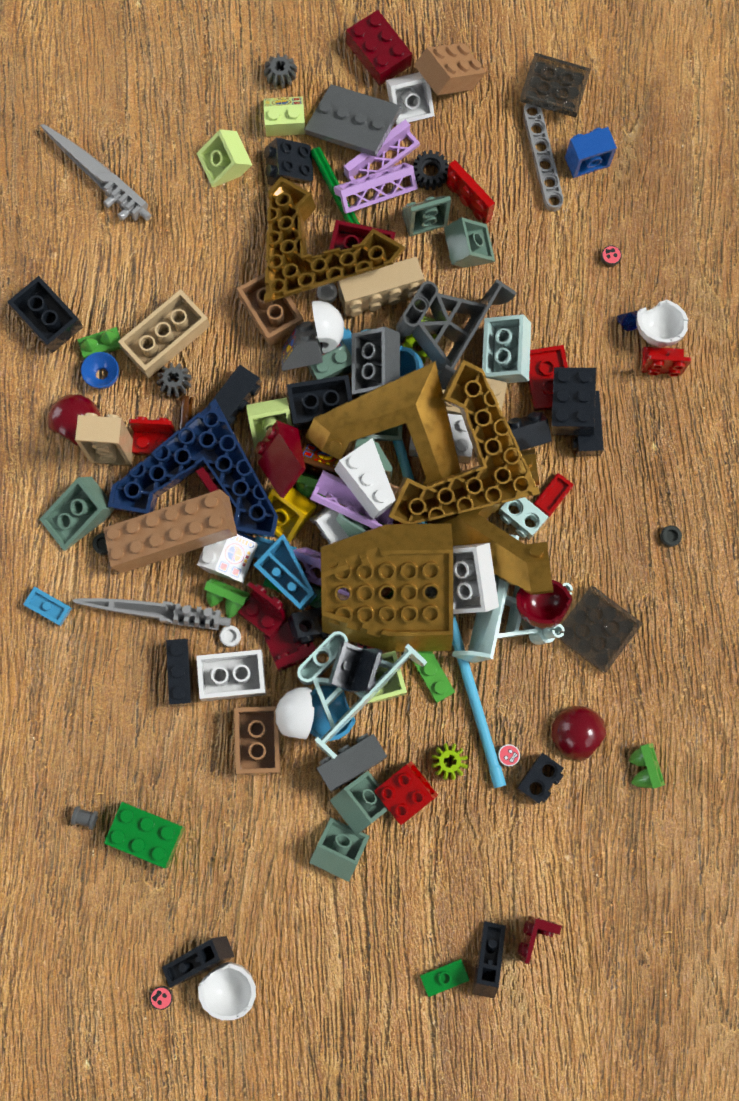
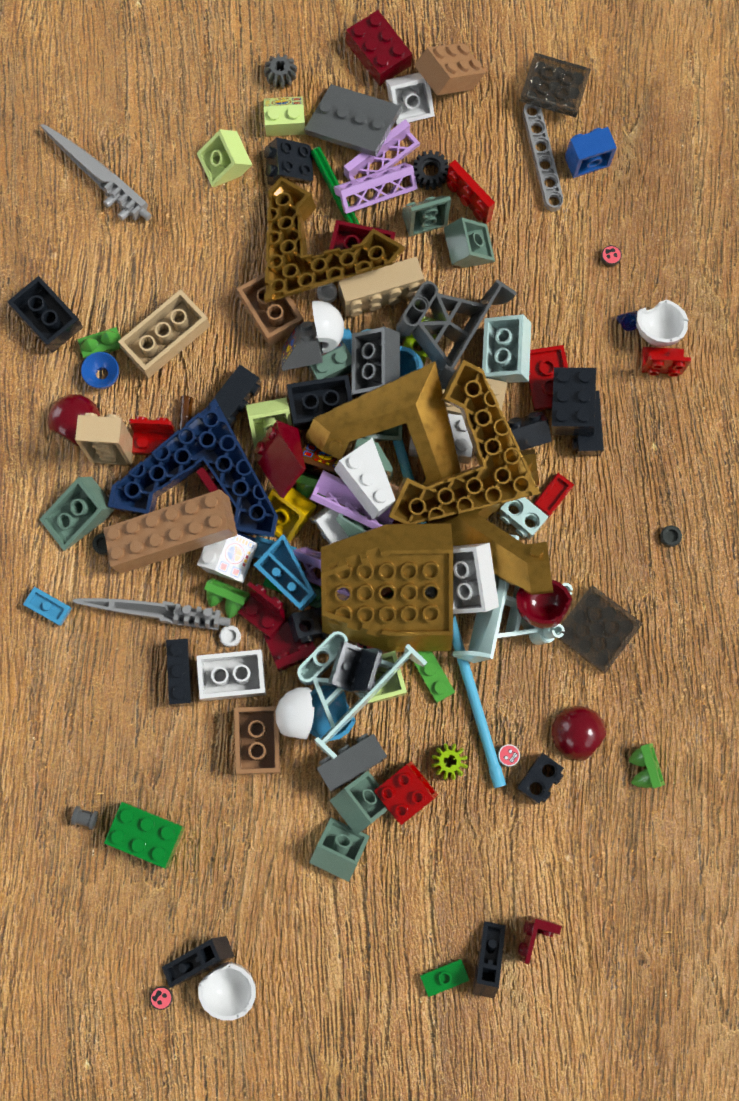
dark grey gear [157,362,192,398] -> none

